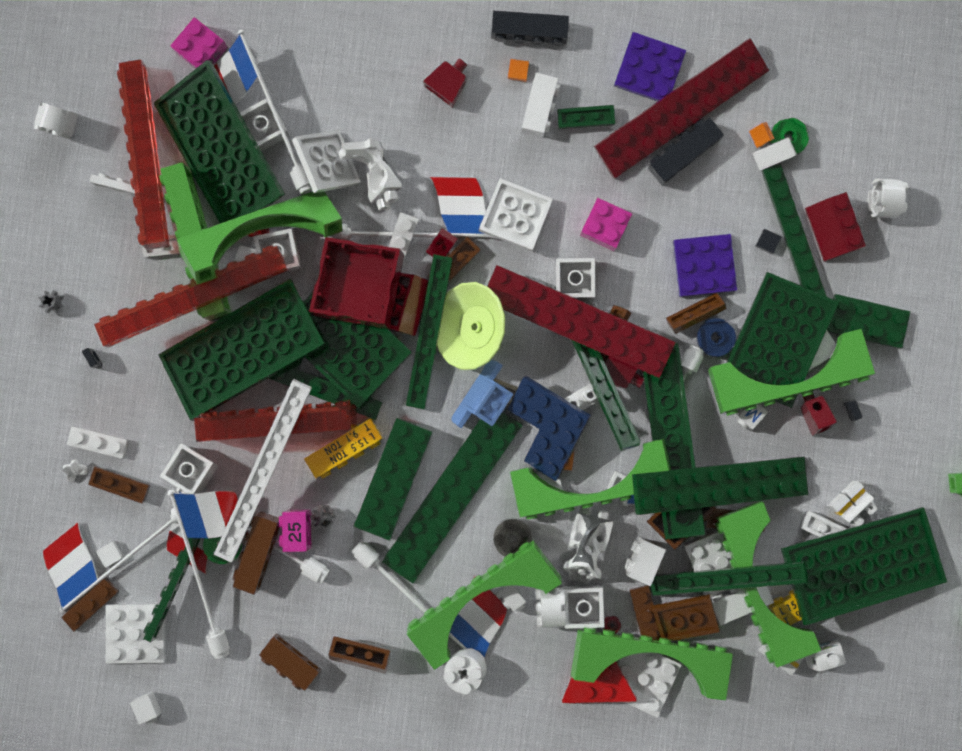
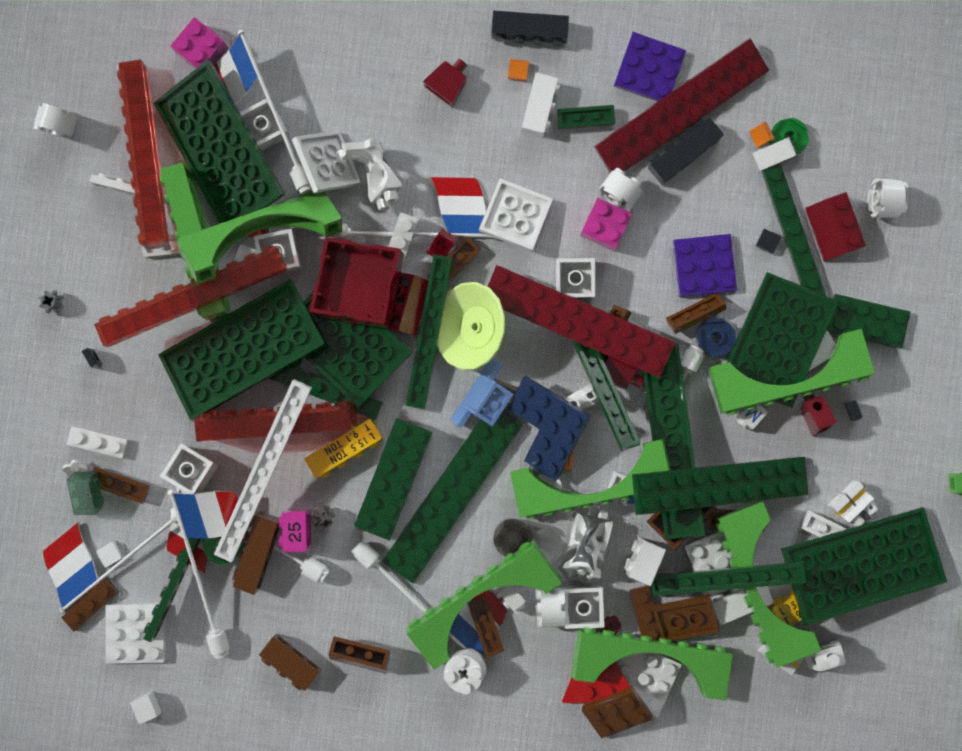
none -> clear green brick [66,471,104,515]
none -> reddish brown plate [467,595,504,658]
none -> reddish brown plate [582,686,653,739]
none -> white brick [598,168,643,212]

